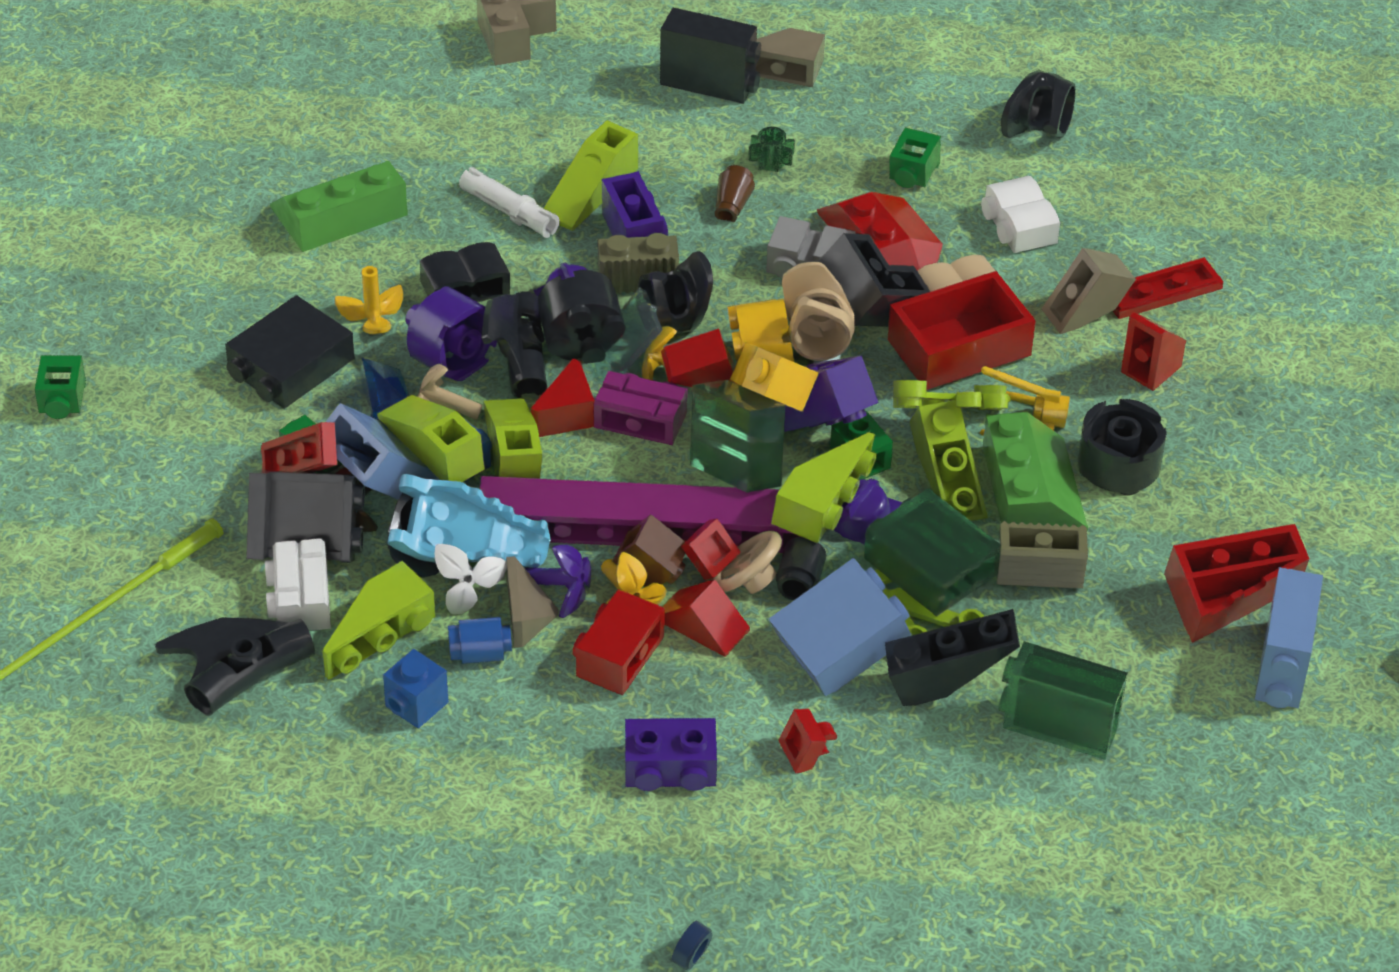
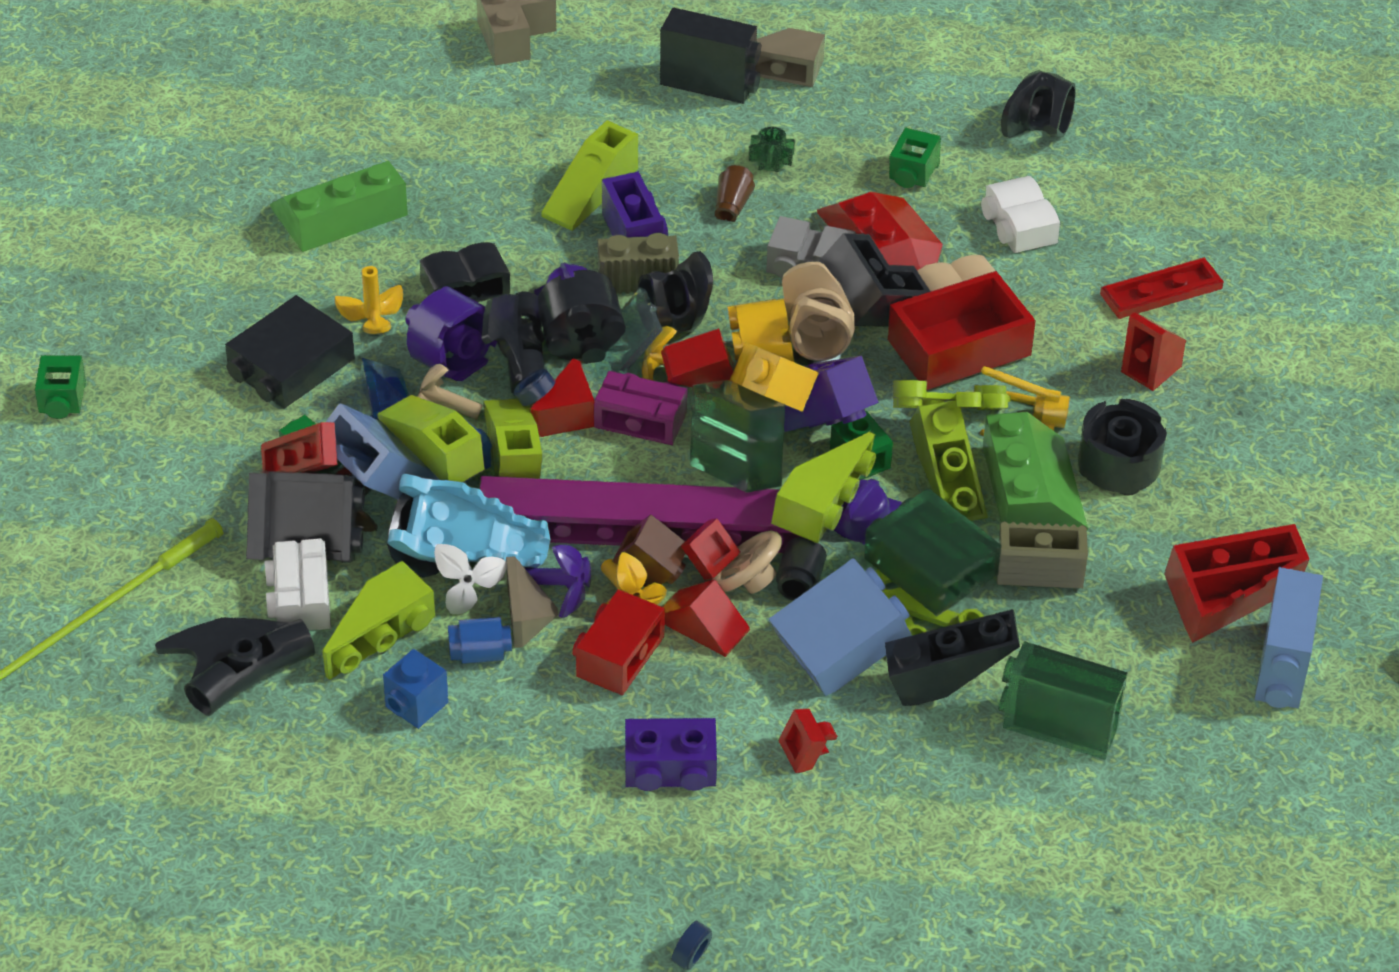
white pin [459,167,560,238] -> none
dark tan slope [1042,248,1136,334] -> none
none -> dark blue tile [514,369,556,407]

